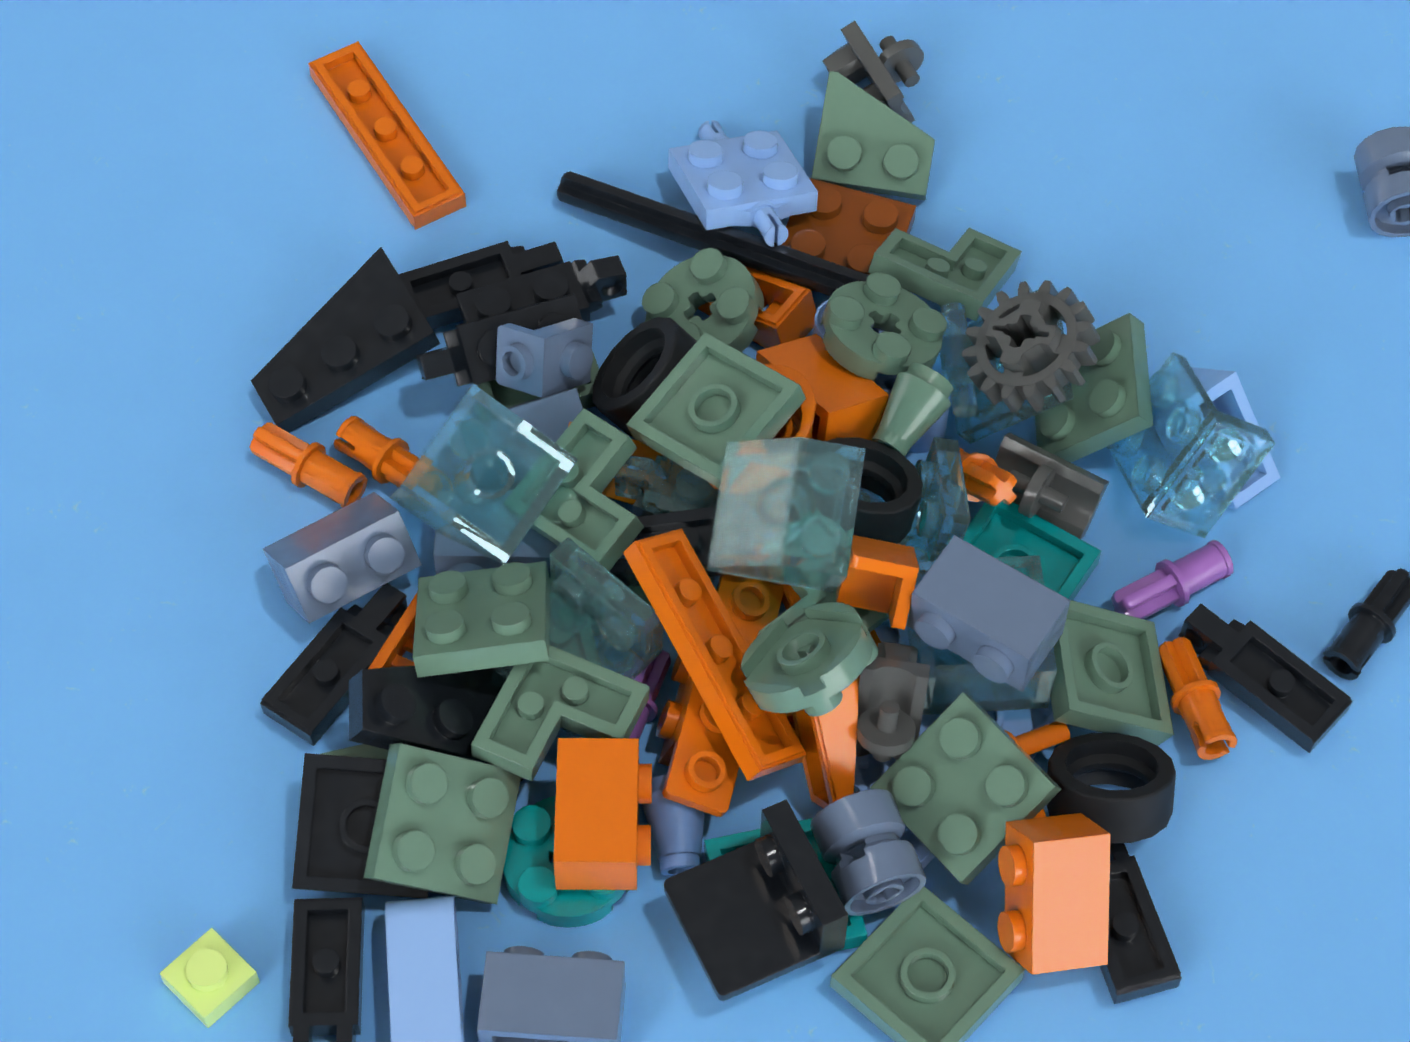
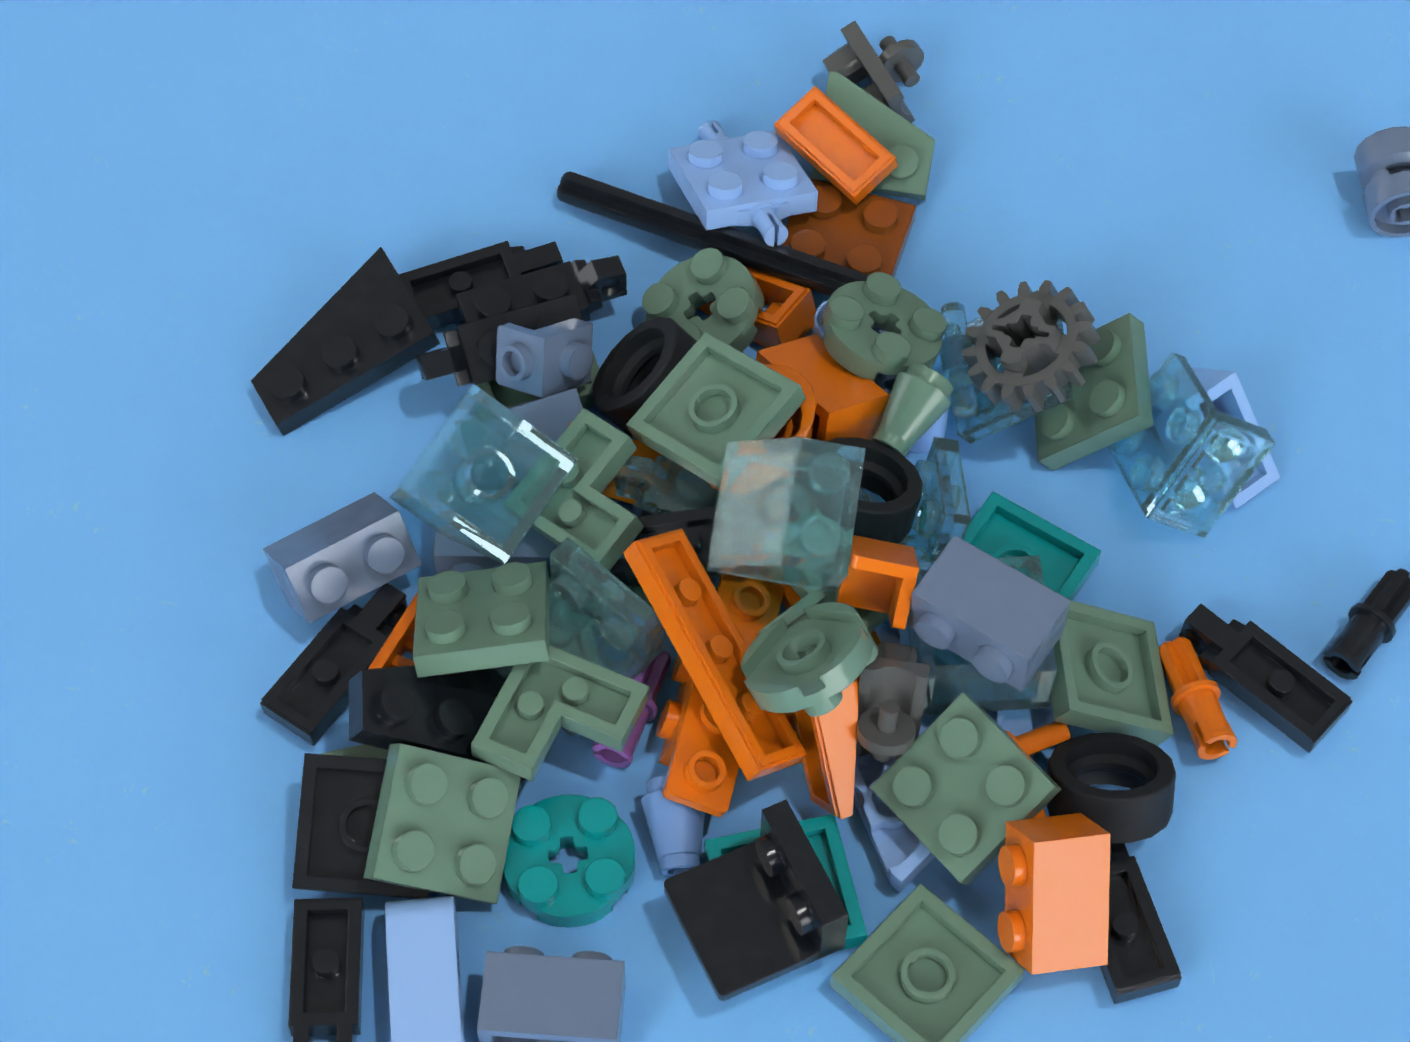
yellowish green plate [160,928,260,1028] -> none
orange axle [249,422,368,508] -> none
orange tile [308,41,466,230] -> none
orange axle [334,416,447,504] -> none
orange brick [553,738,652,890] -> none
sand blue wheel [810,789,926,916] -> none
sand green plate [868,228,1022,321] -> none
orange axle [933,446,1017,507] -> none
dark grey hips [995,433,1109,539] -> none
medium lavender axle [1111,540,1234,619] -> none
none -> orange tile [774,86,898,205]

